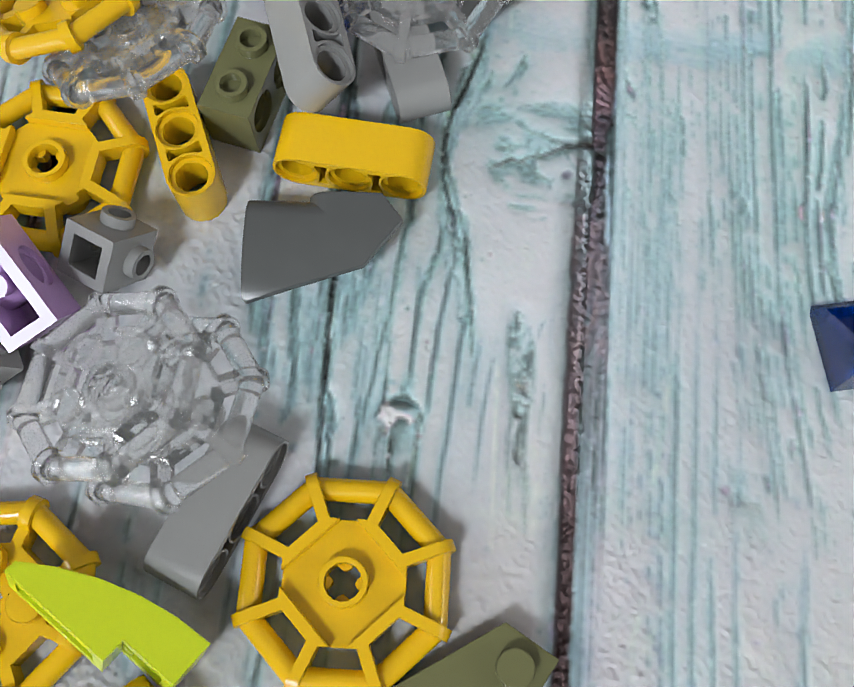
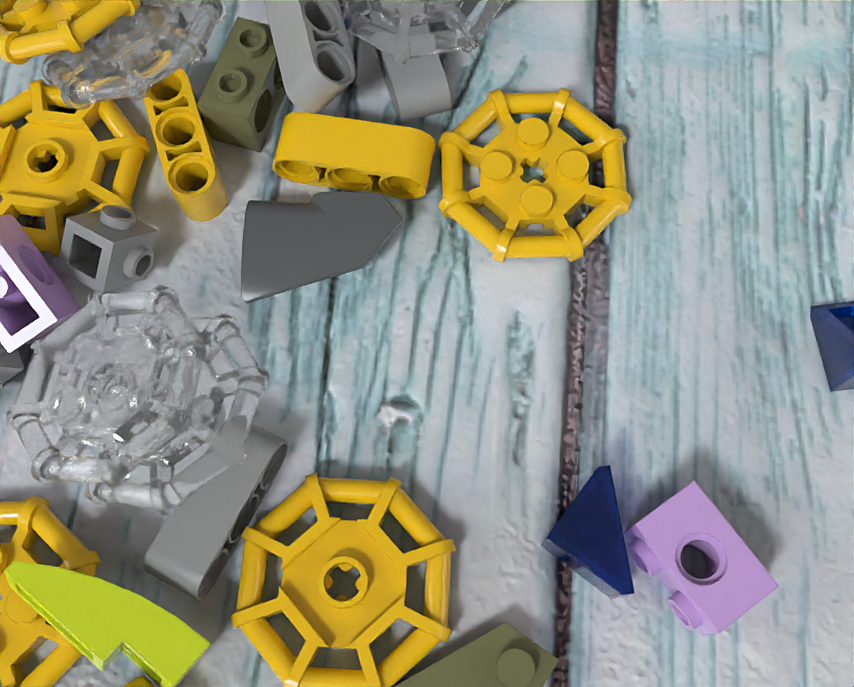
none -> yellow plate [437,87,632,263]
none -> clear blue slope [540,465,635,599]
none -> lavender brick [624,480,779,635]

